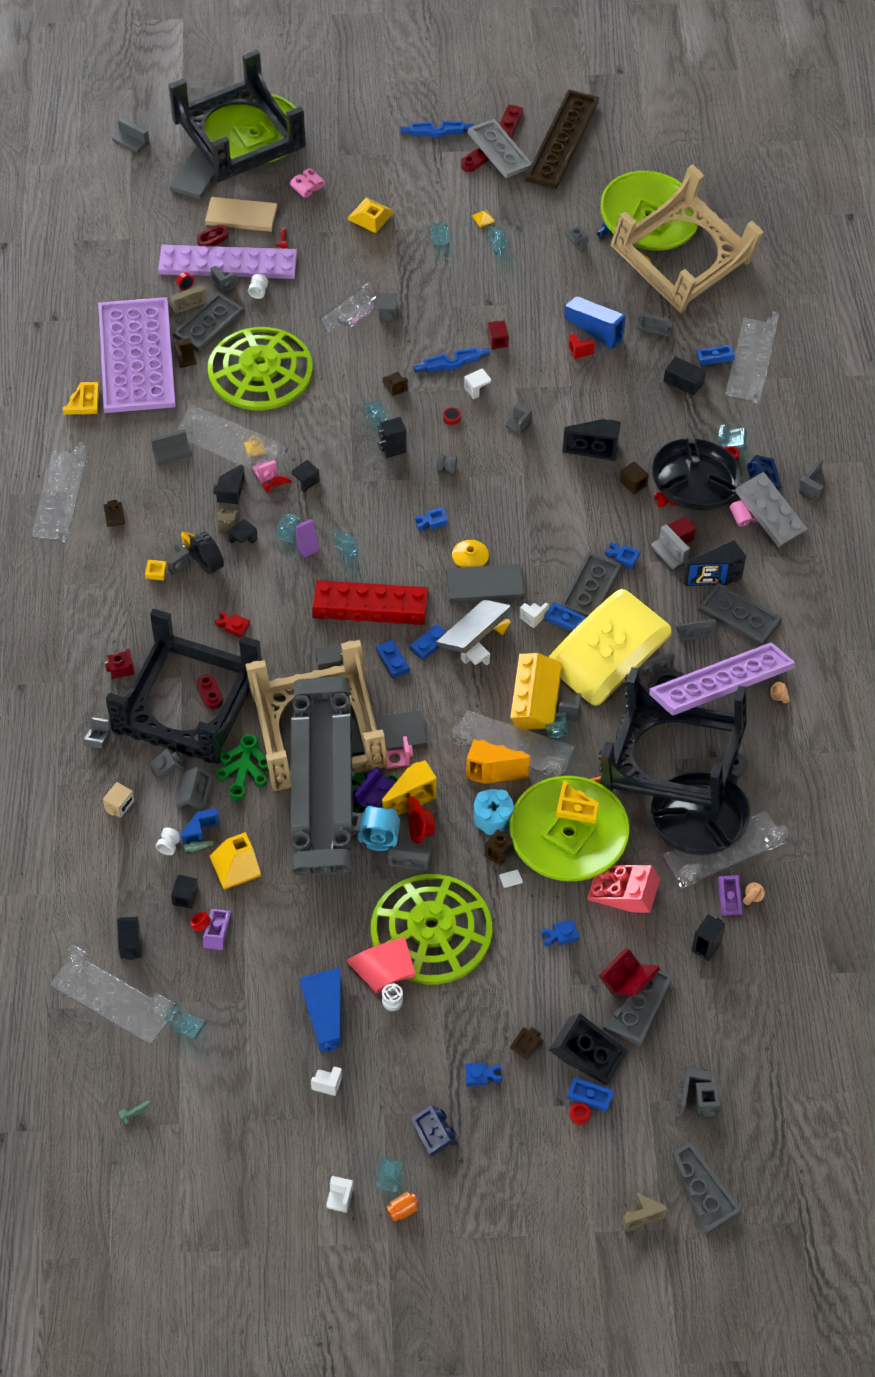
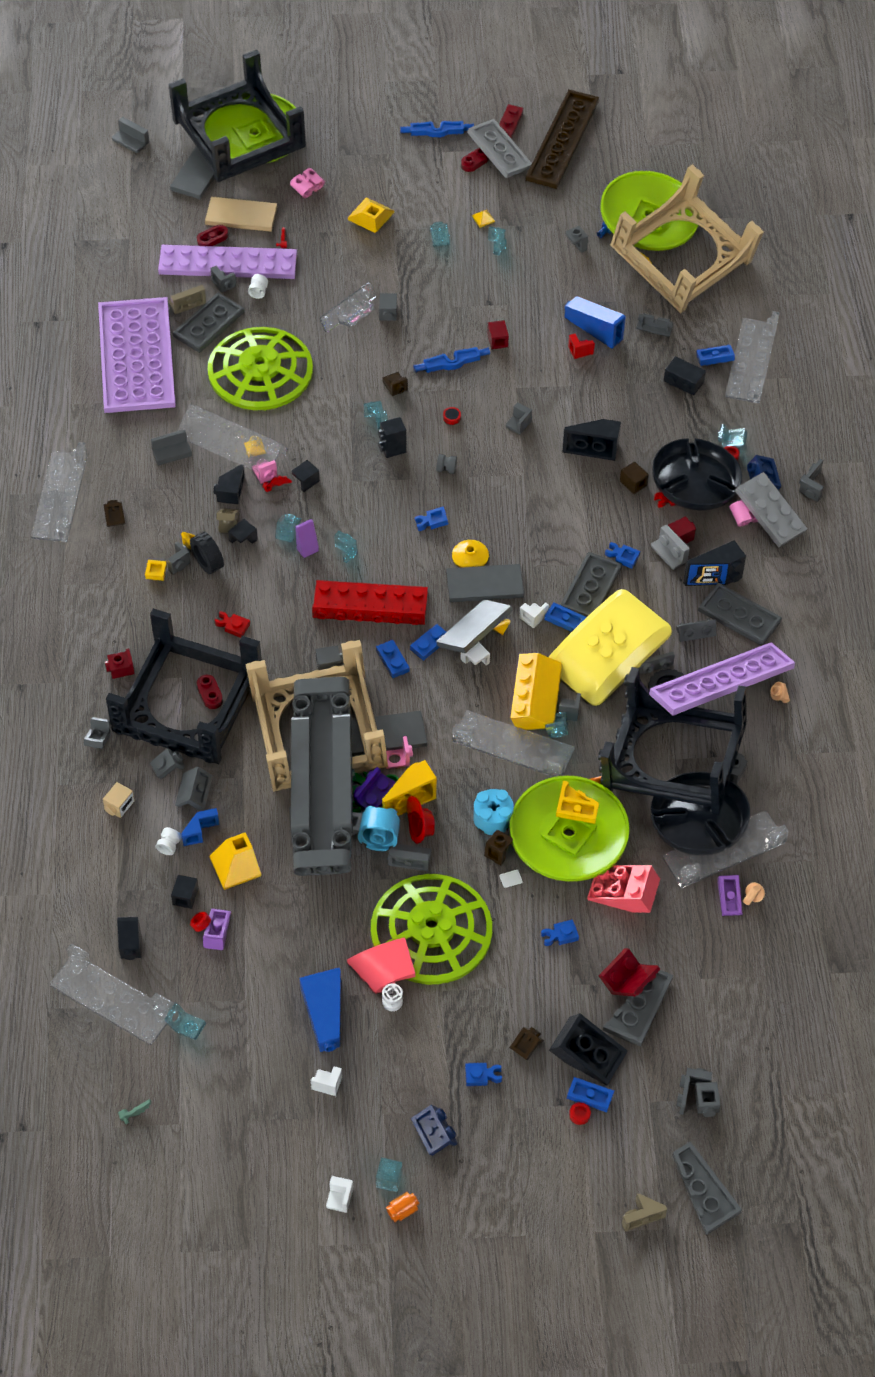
yellow wing [63,382,99,415] -> none
dark brown panel [174,337,197,368] -> none
tile [176,272,194,290] -> none
sand green piece [183,840,214,852] -> none
green plant [216,734,268,801] -> none
white panel [464,368,491,400] -> none
light orange slope [466,739,530,784] -> none
black piece [691,914,725,961] -> none

